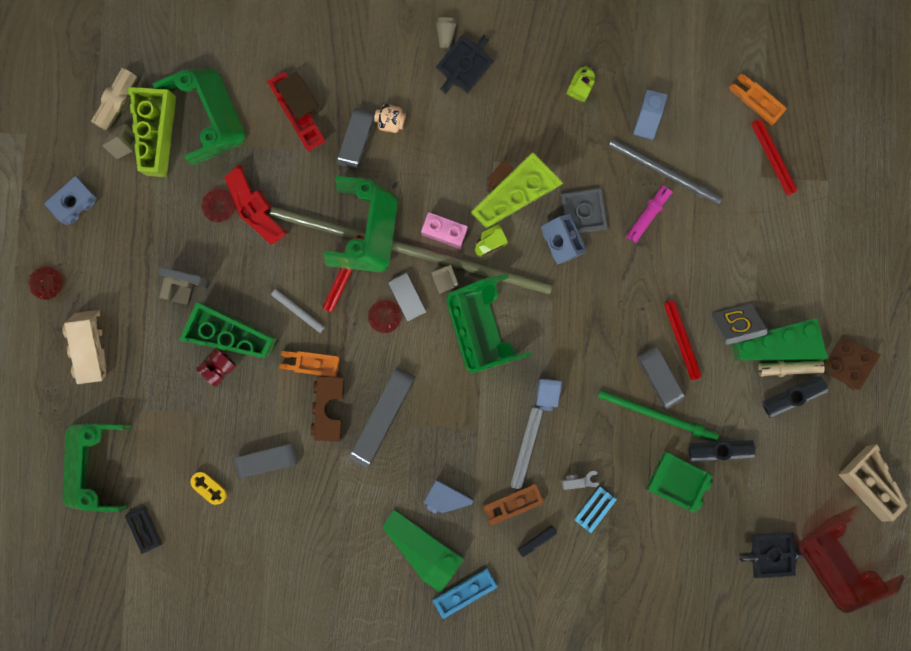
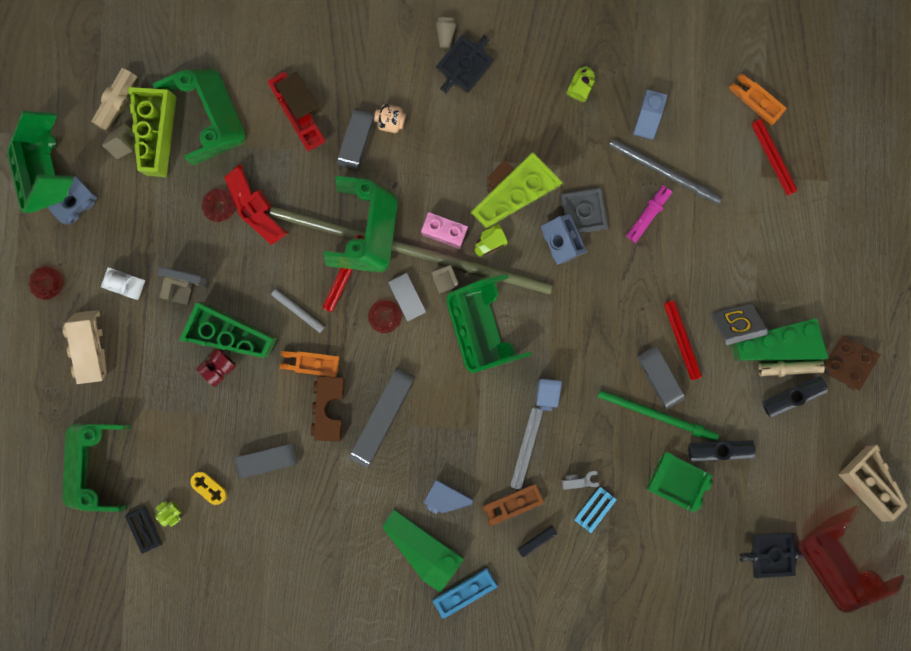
none -> green windscreen [7,110,73,213]
none -> white piece [101,267,145,300]
none -> lime gear [155,501,182,527]

